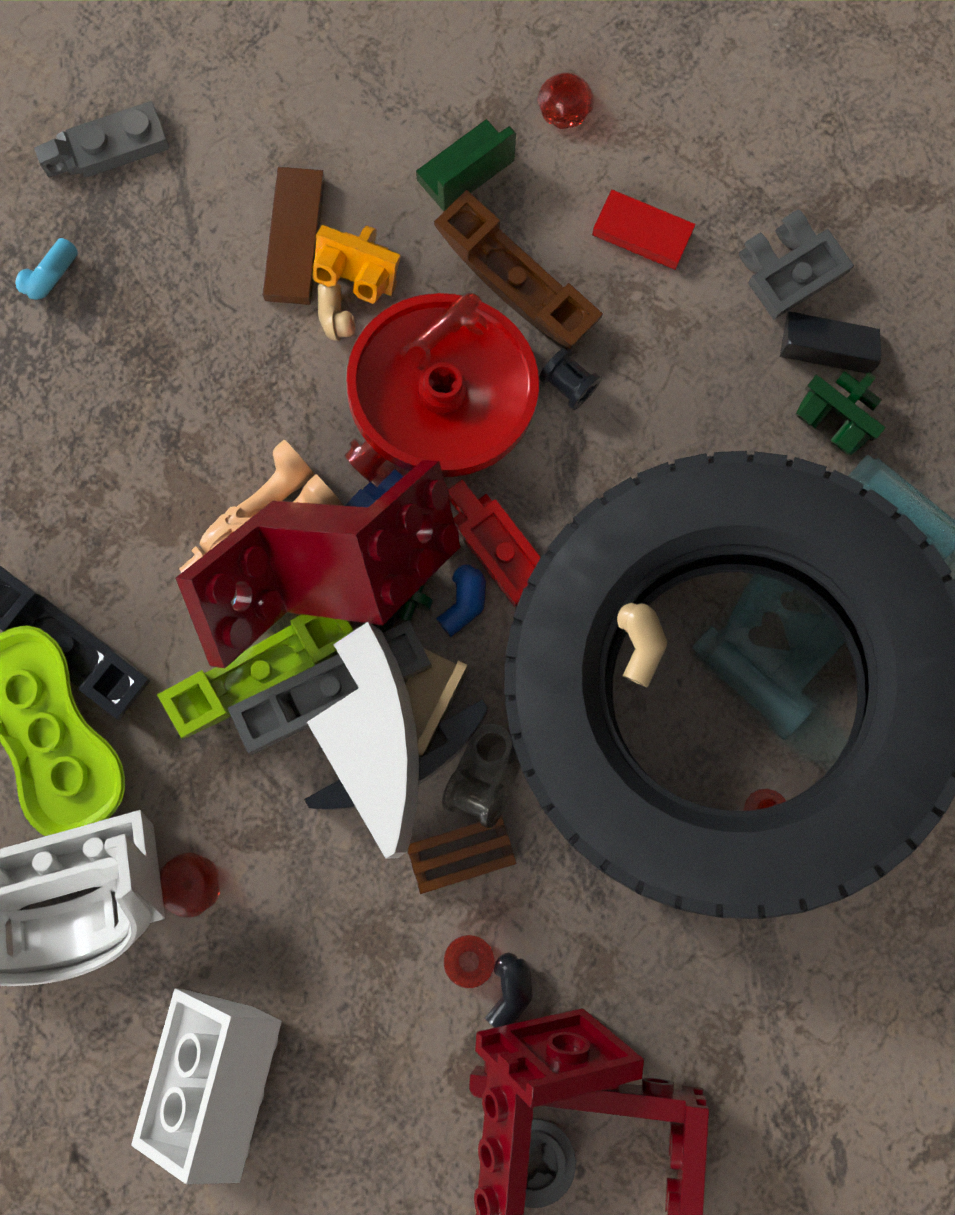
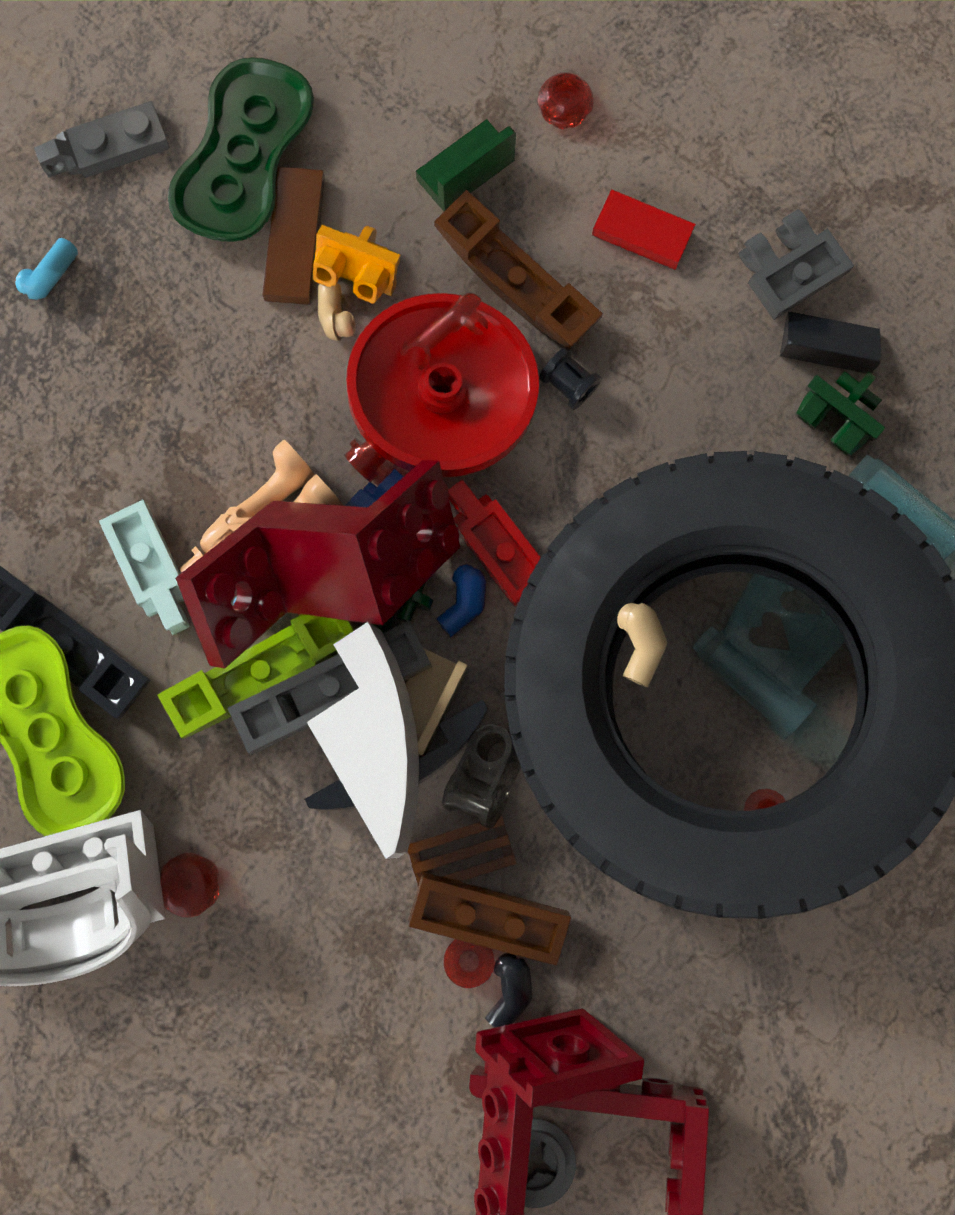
white slope [131,988,282,1184] -> none
none -> light aqua hinge [99,500,191,635]
none -> dark green plate [168,57,314,242]
none -> reddish brown plate [408,872,571,966]

